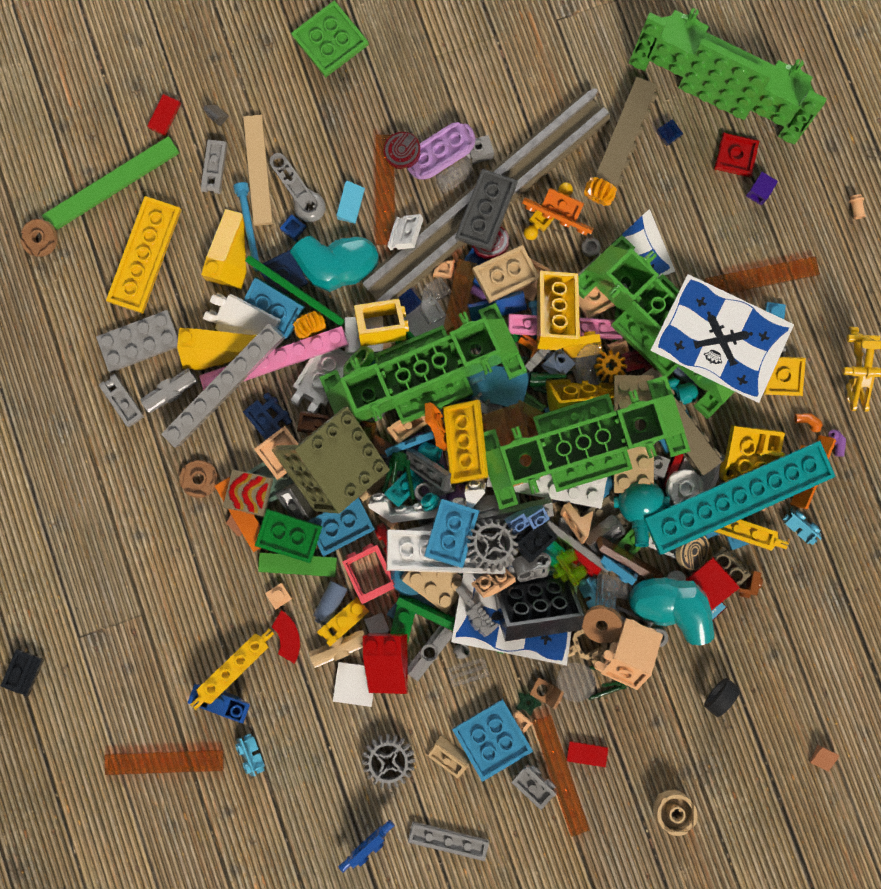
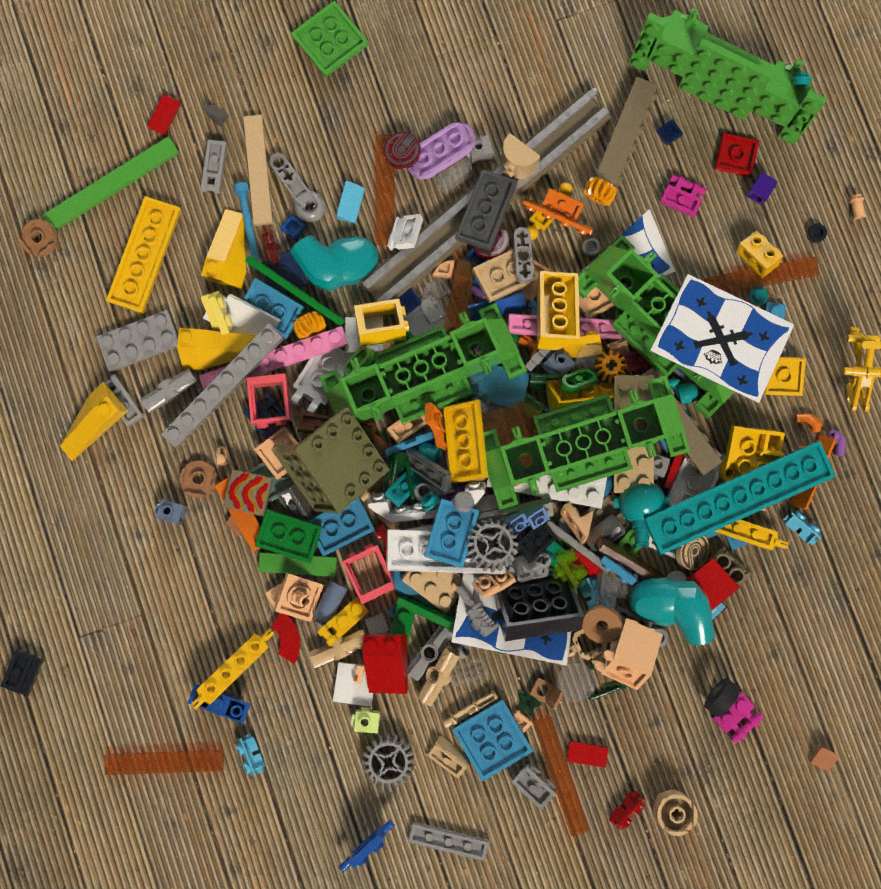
white tile [666,469,704,505] -> none
dark orange bracket [735,571,763,598] -> none
none -> yellow wedge [60,382,128,461]
none -> sand blue brick [155,499,188,525]
none -> light yellow bracket [201,291,233,335]
none -> light nougat tile [217,446,228,466]
none -> coral window [247,373,292,429]
none -> clear red axle [261,232,280,264]
none -> light nougat plate [273,573,324,622]
none -> yellowish green brick [351,706,380,733]
none -> light nougat tile [353,664,365,684]
none -> tan piece [418,646,460,706]
none -> tan piece [442,691,498,728]
none -> light grey tile [453,492,474,512]
none -> tan brick [501,133,540,179]
none -> light grey beam [512,227,534,284]
none -> green plate [560,369,596,393]
none -> red hinge [609,790,646,830]
none -> dark pink plate [660,174,707,218]
none -> dark pink plate [711,692,764,744]
none -> yellow brick [736,230,783,278]
none -> teal plate [749,287,769,306]
none -> teal plate [792,72,812,86]
none -> black tile [806,223,827,243]

